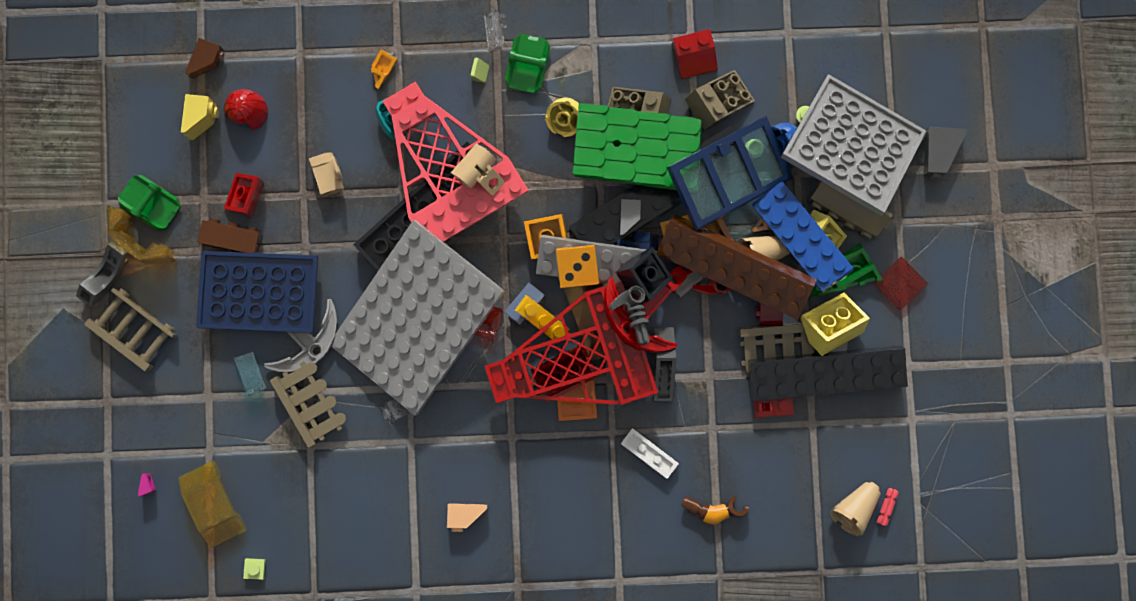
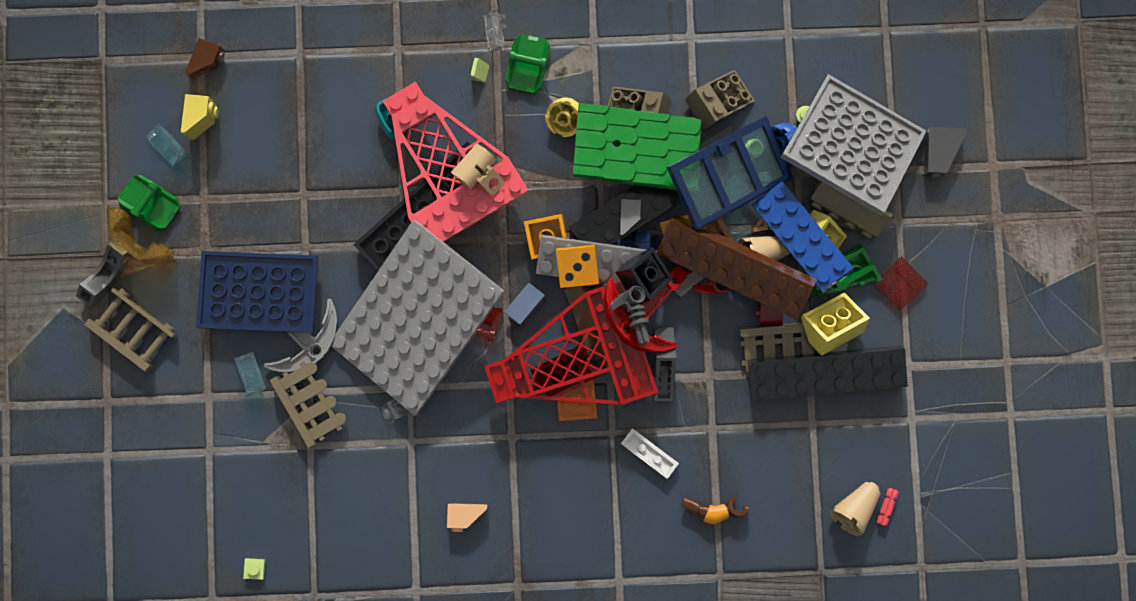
dark pink slope [138,473,156,497] -> none
clear yellow slope [178,460,247,548] -> none
reddish brown brick [197,218,262,253] -> none
red hair [224,89,268,130] -> none
red slope [224,173,264,218] -> none
tan piece [309,152,344,197] -> none
light orange slope [371,49,398,89] -> none
yellow plate [515,295,570,344] -> none
red slope [672,29,718,80] -> none
red plate [753,398,794,418] -> none
none -> clear light blue hinge [146,123,189,168]

